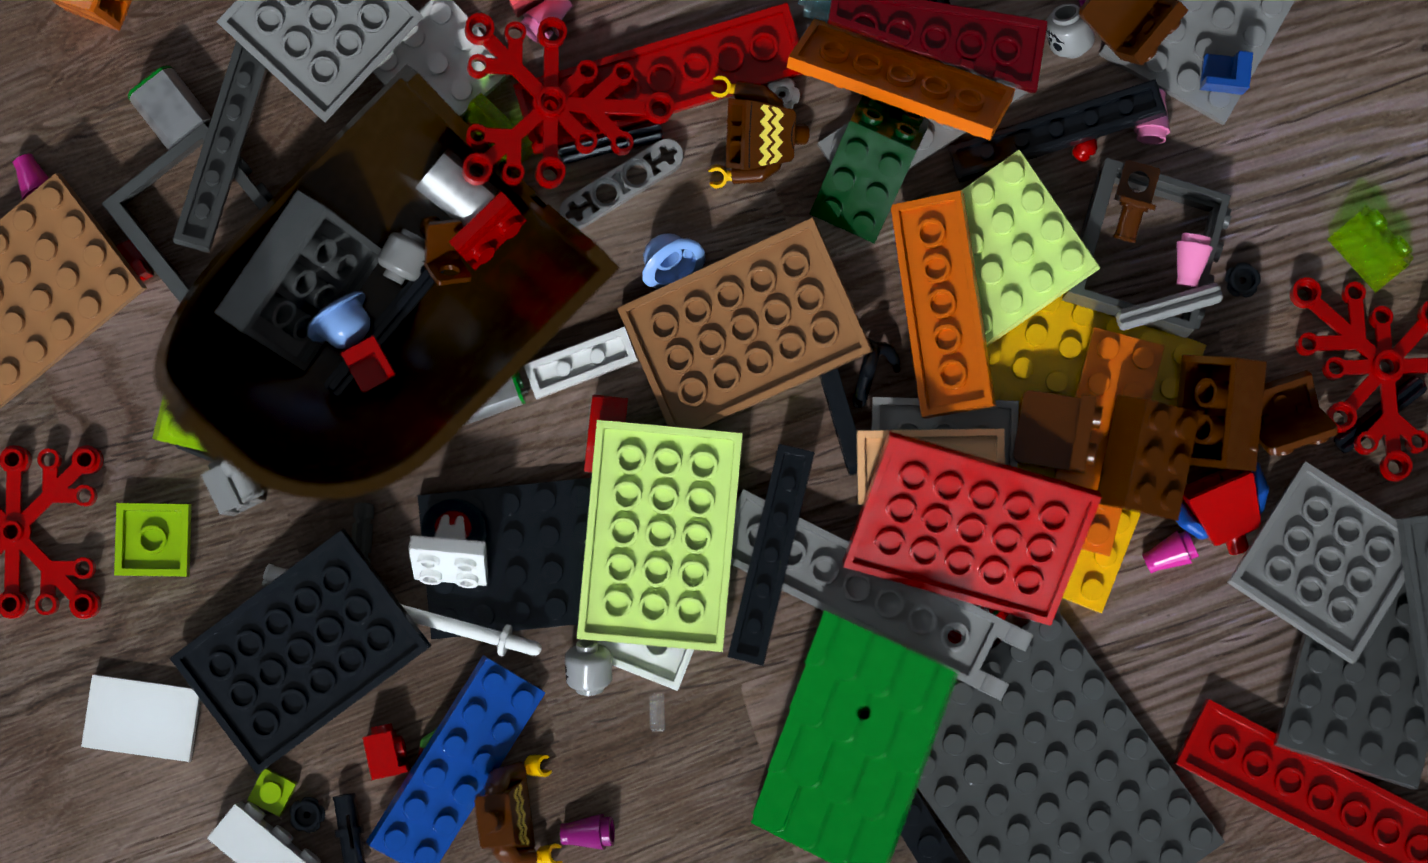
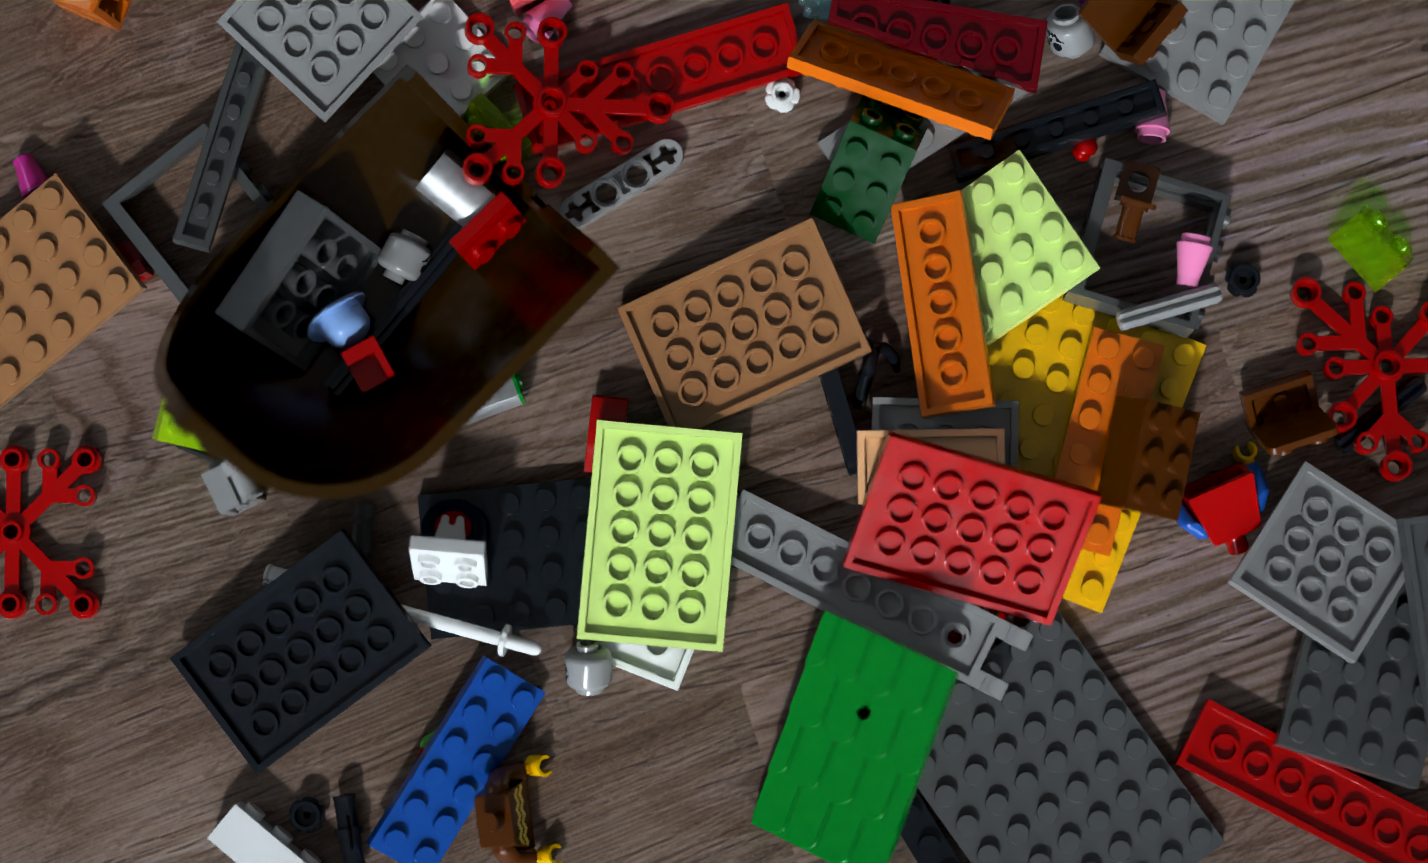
white tile [81,674,201,762] -> none
lime plate [114,503,192,577] -> none
flat silver piece [128,65,211,150] -> none
lime plate [247,768,298,817] -> none
red brick [362,723,411,780] -> none
reddish brown bracket [420,216,472,286] -> none
white plate [524,327,638,399] -> none
black axle [558,122,663,164] -> none
magenta cone [560,813,615,850] -> none
light blue hat [642,233,706,289] -> none
clear tile [649,693,666,732] -> none
reddish brown torso [708,76,810,189] -> none
black plate [728,444,815,666] -> none
reddish brown bracket [1013,390,1103,473] -> none
dark pink cone [1142,531,1199,573] -> none
reddish brown brick [1177,355,1267,471] -> none
blue panel [1200,51,1253,95] -> none

